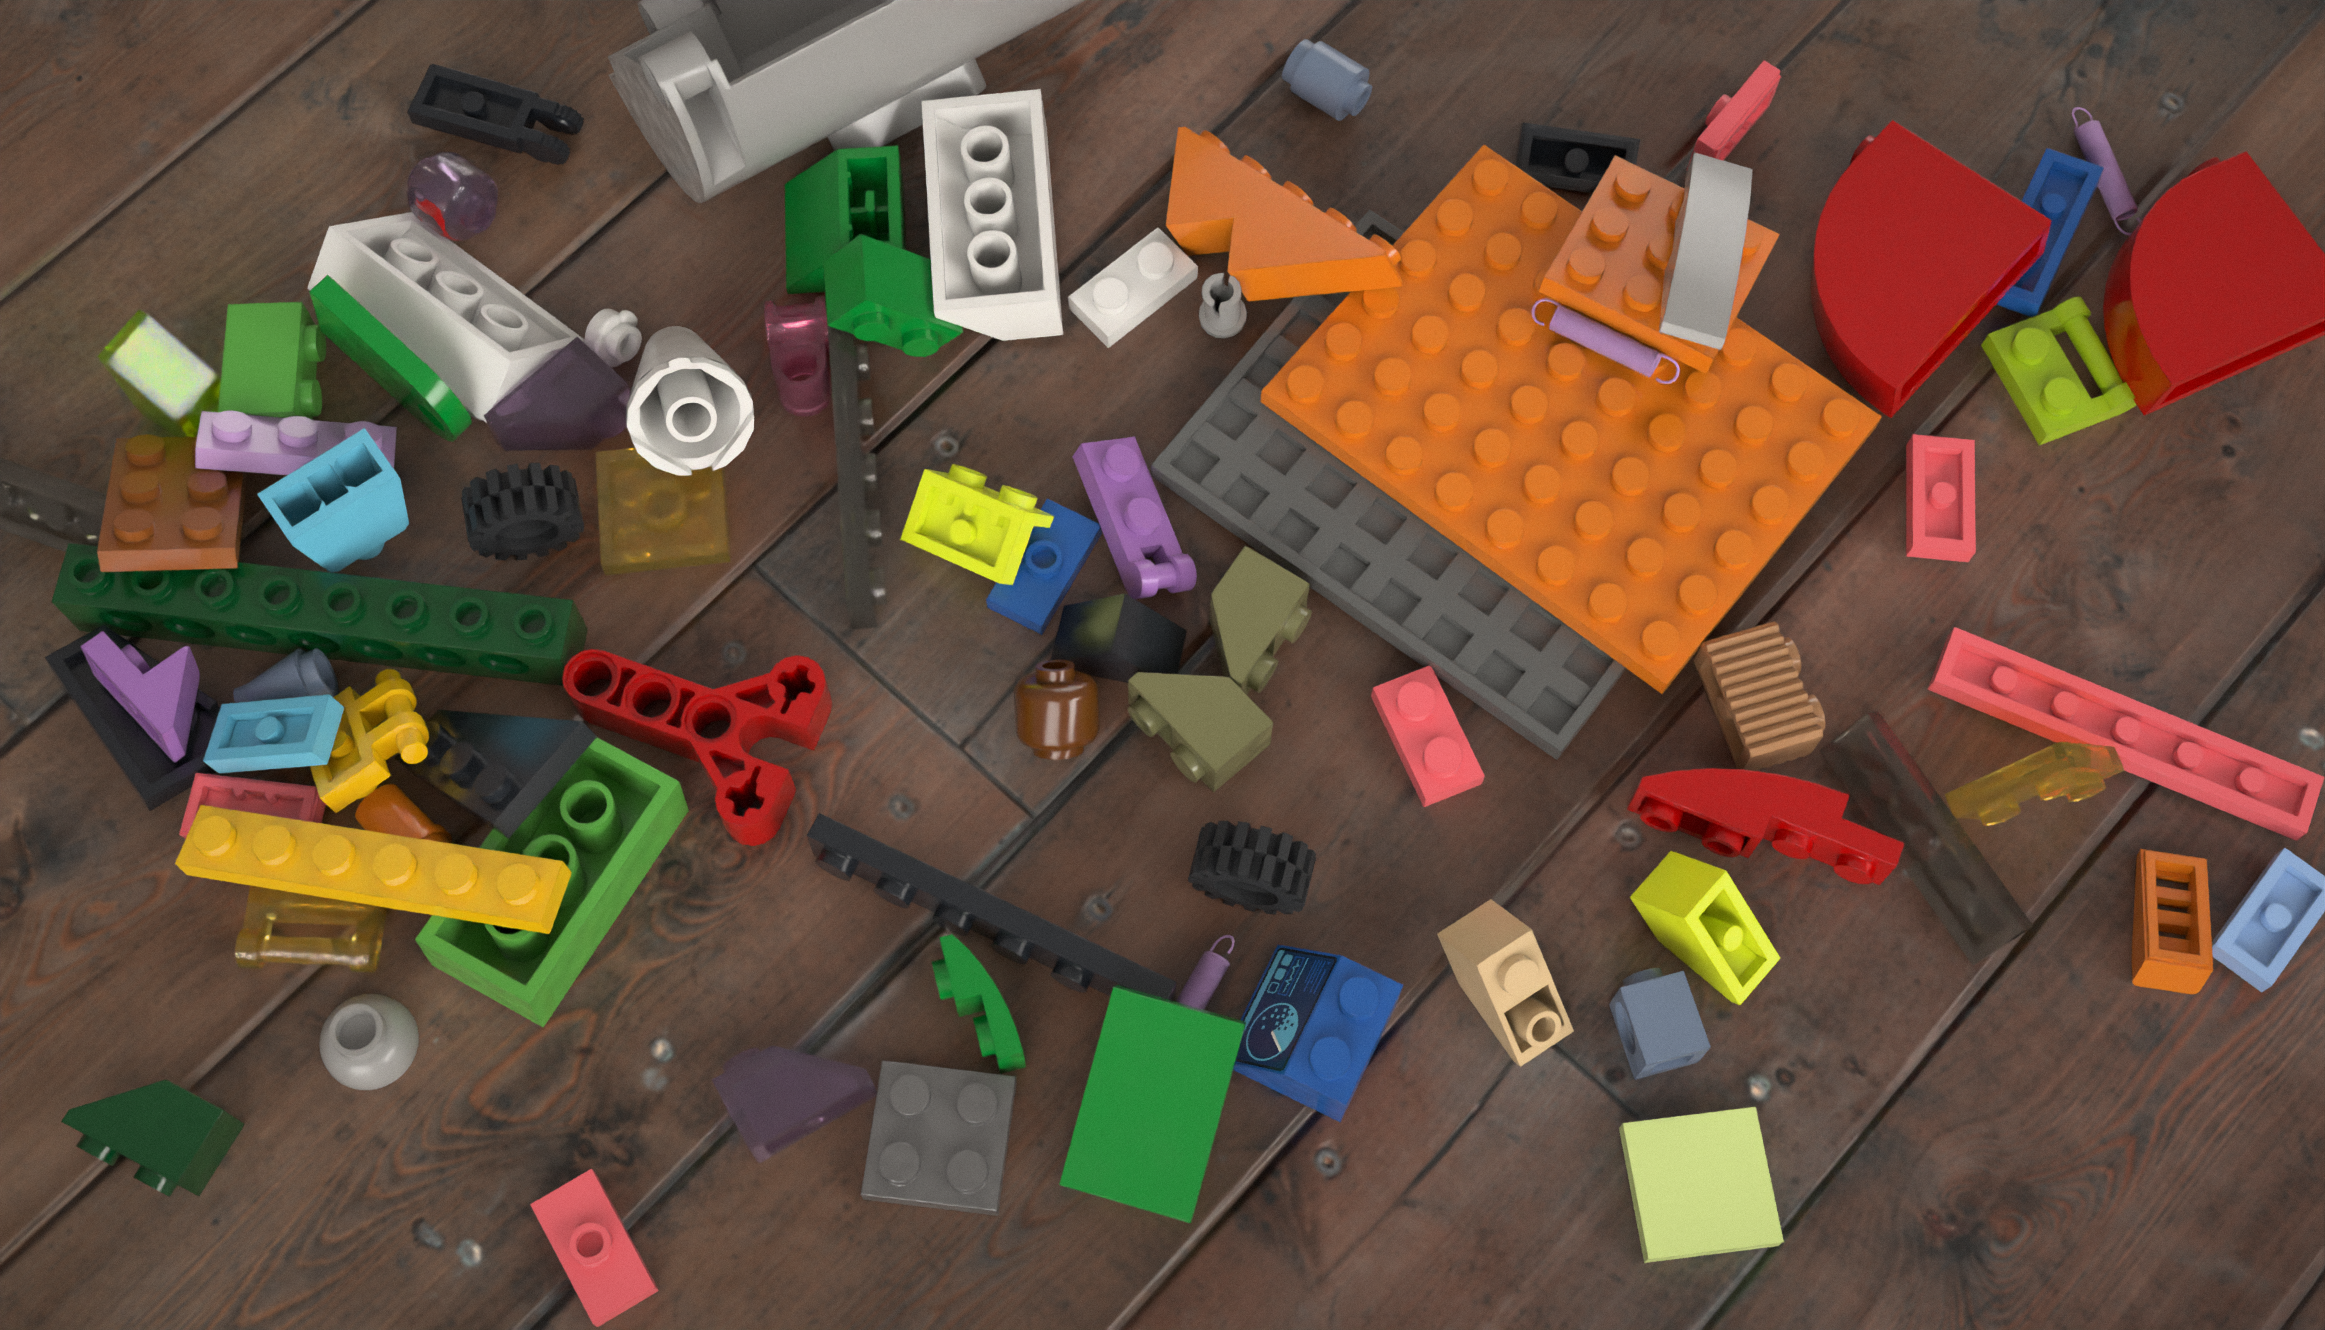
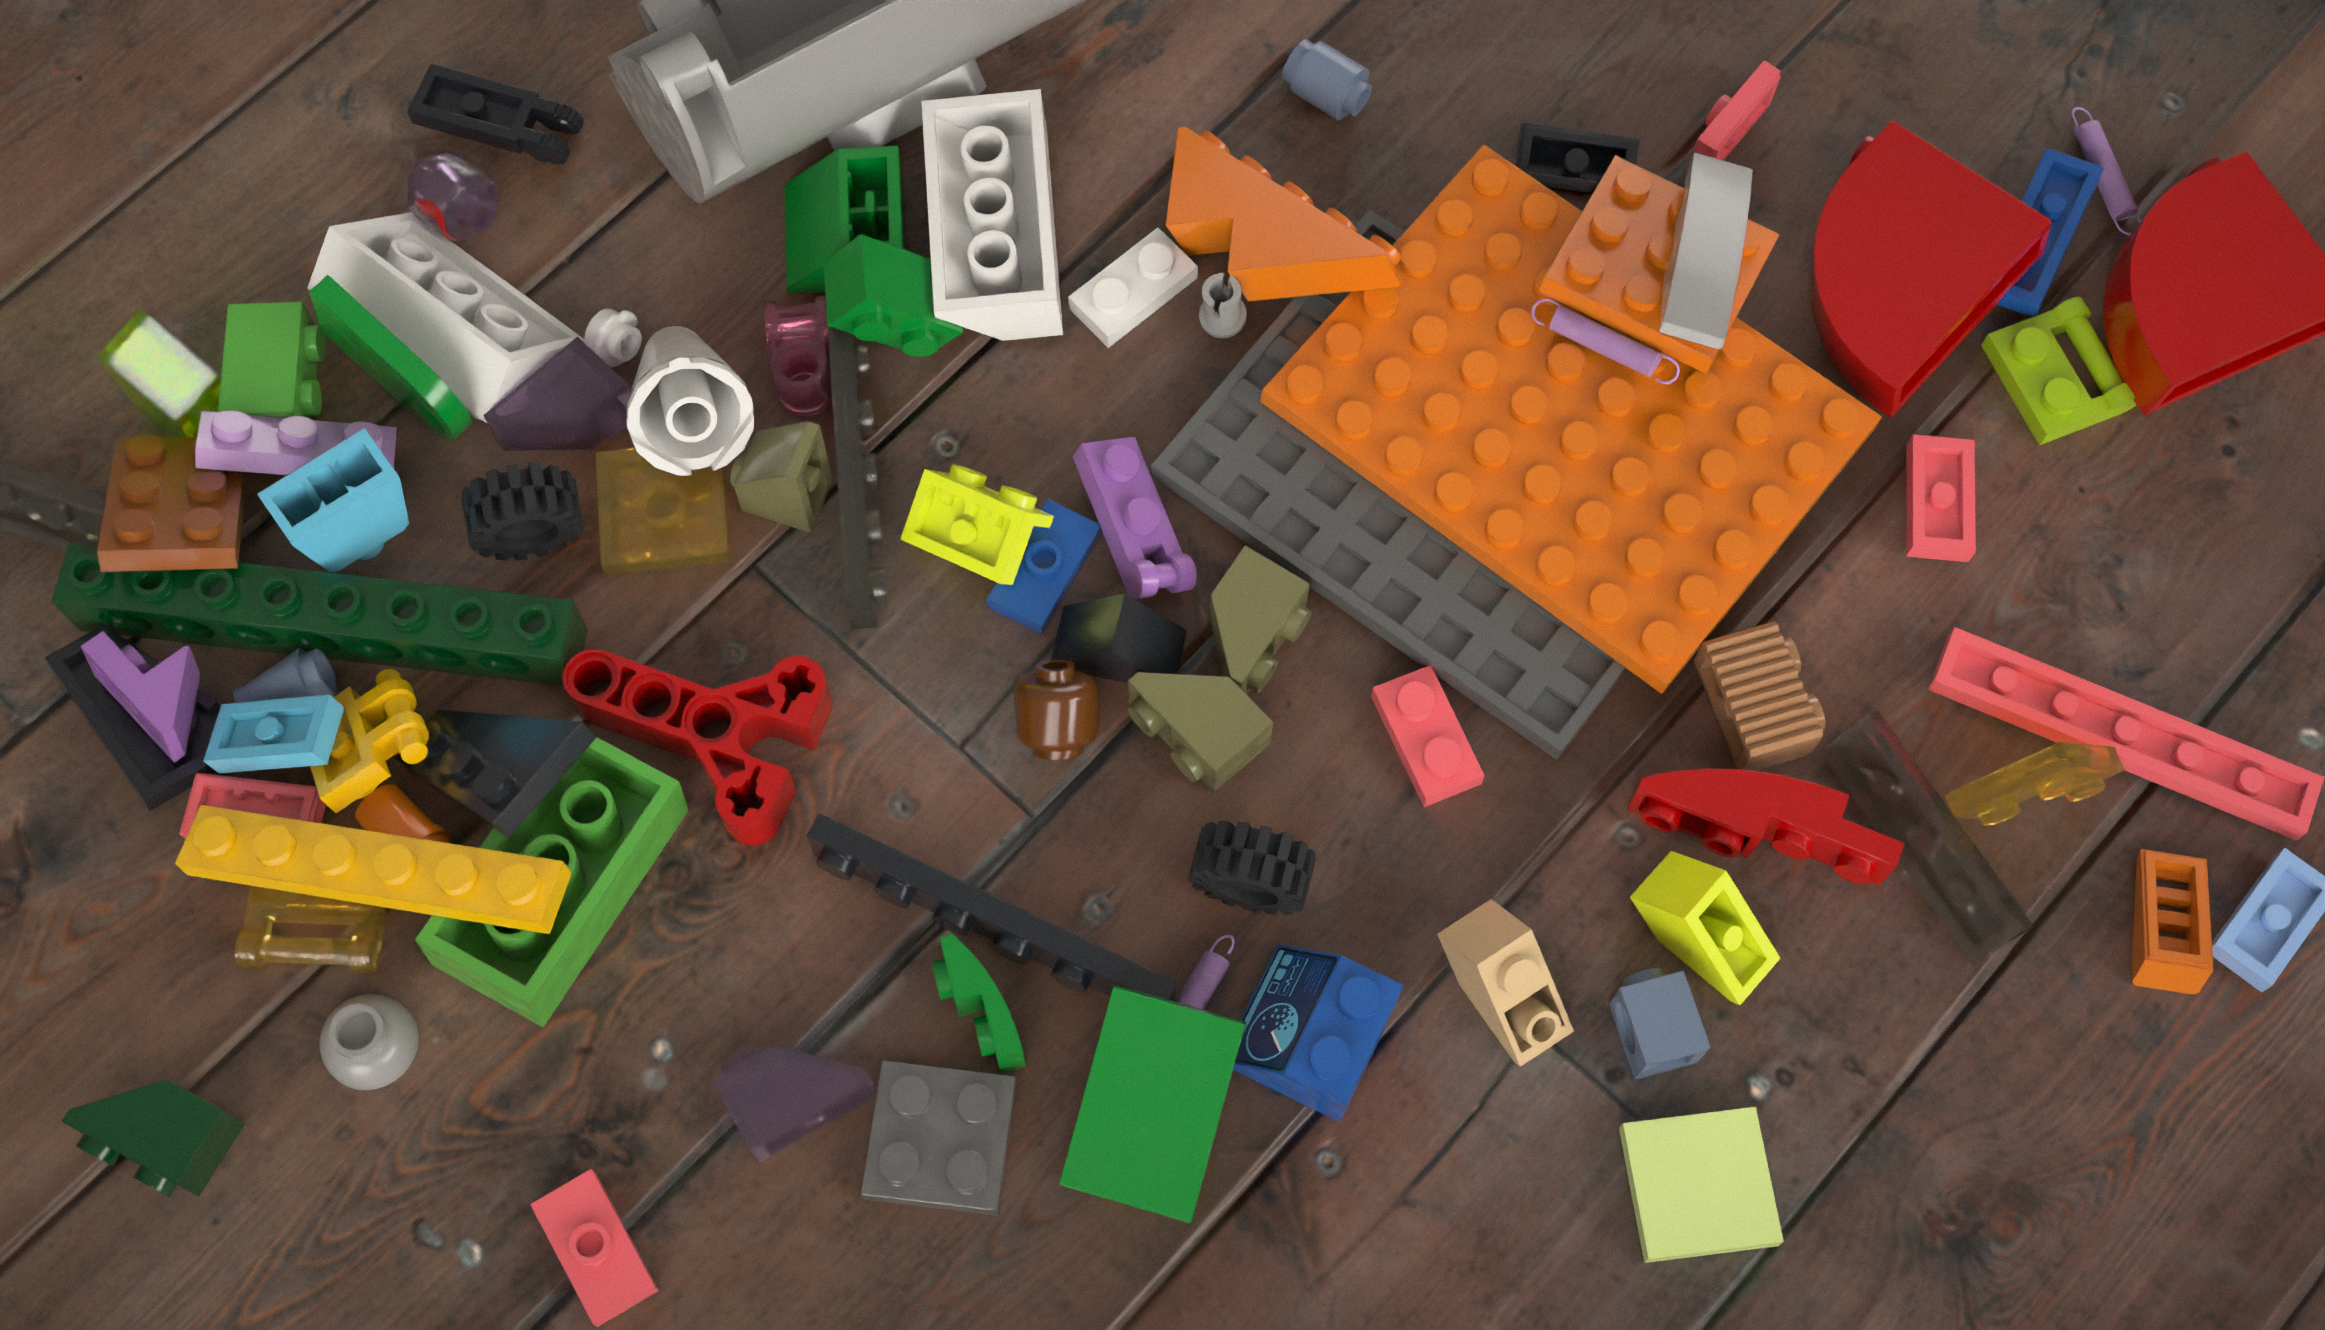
none -> olive slope [730,421,833,533]

